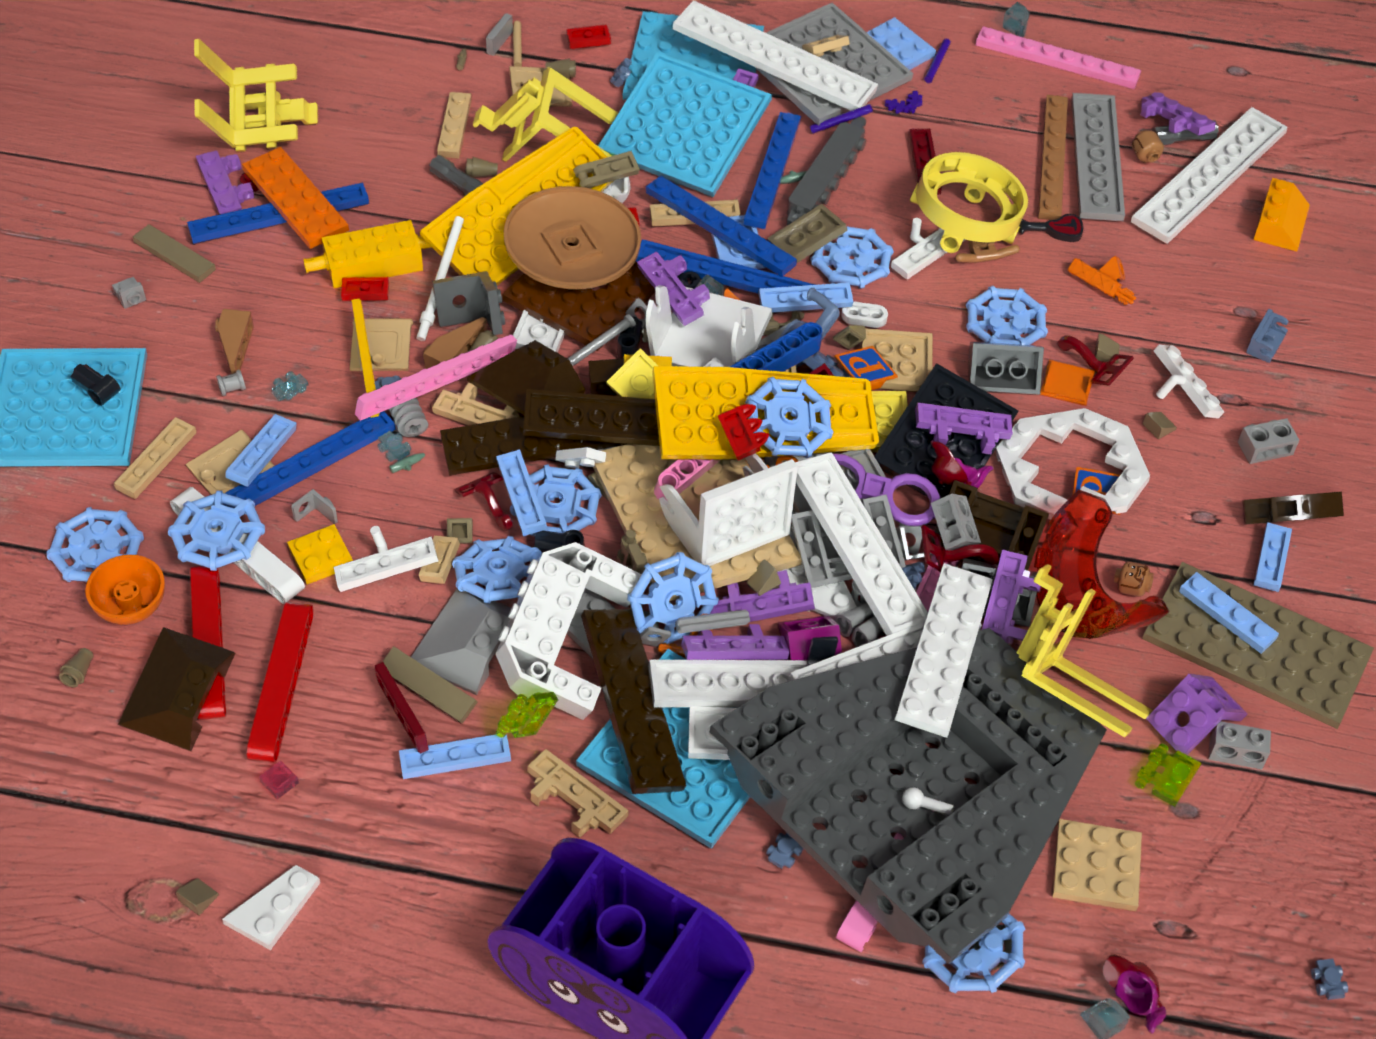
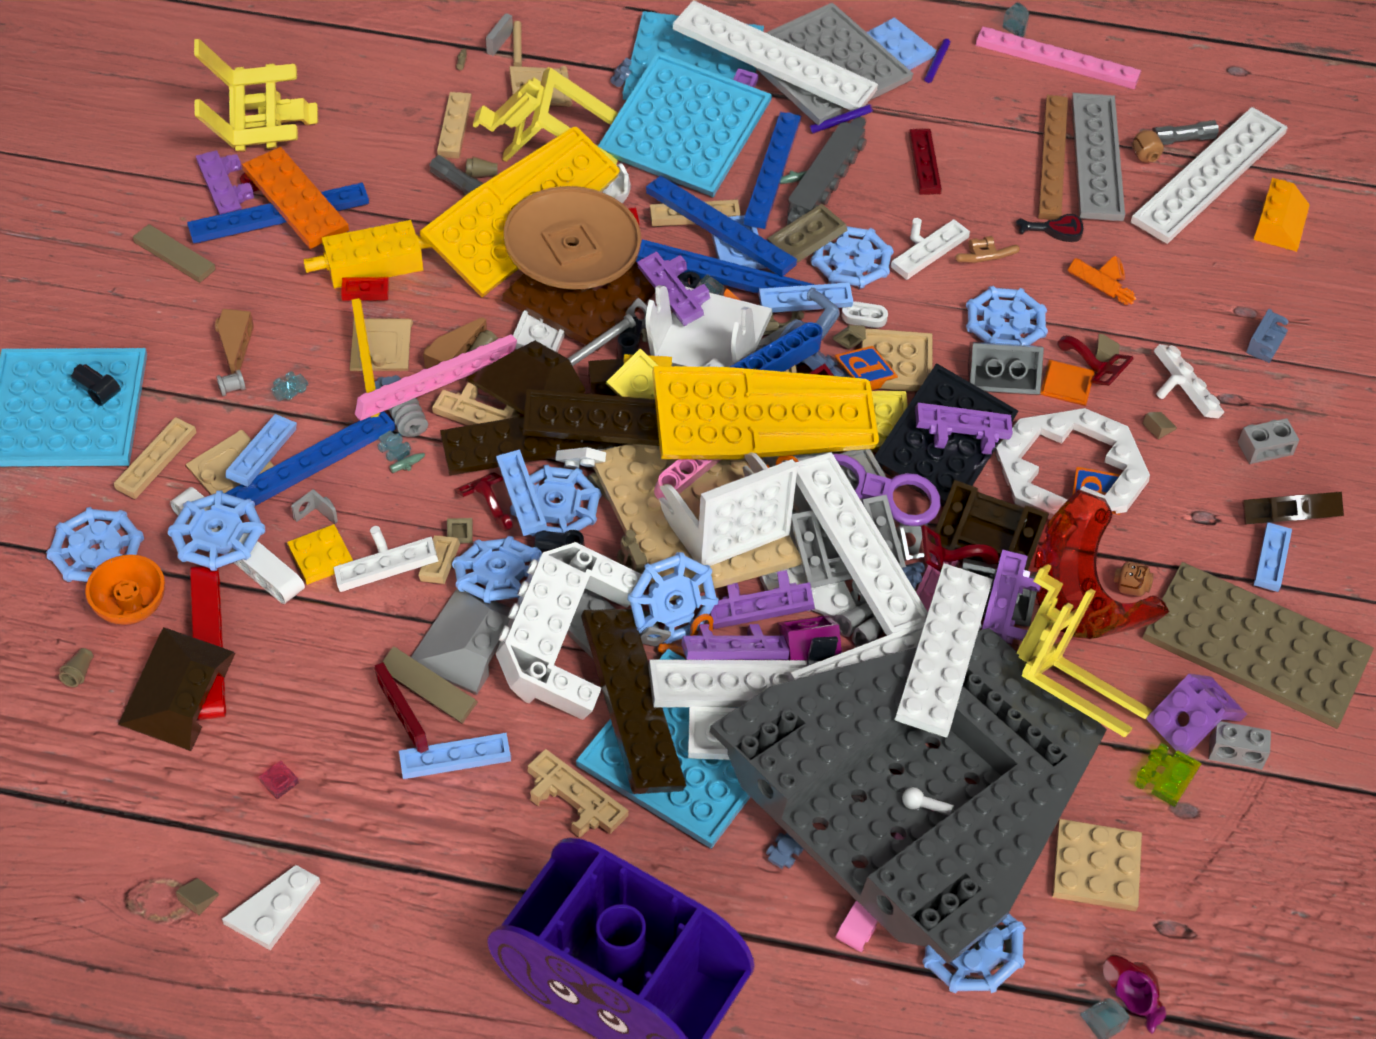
light grey bracket [112,276,146,309] -> none
red beam [247,602,313,762] -> none
white bar [416,216,464,341] -> none
dark grey bracket [432,271,505,335] -> none
clear neon green plate [496,692,558,738] -> none
dark tan cone [545,58,576,79] -> none
red plate [566,24,611,49] -> none
dark tan plate [573,151,640,189] -> none
light grey axle [675,610,750,633] -> none
red plate [718,404,770,461] -> none
light blue plate [745,377,834,458] -> none
dark tan slope [747,560,781,596] -> none
tan plate [802,35,849,57] -> none
dark purple animal [885,91,923,114] -> none
light yellow piece [910,152,1028,253] -> none
dark red hair [931,440,993,488] -> none
light grey brick [931,494,981,550] -> none
medium lavender hinge [1140,92,1216,136] -> none
light blue plate [1179,572,1279,654] -> none
sand blue piece [1311,959,1348,1000] -> none

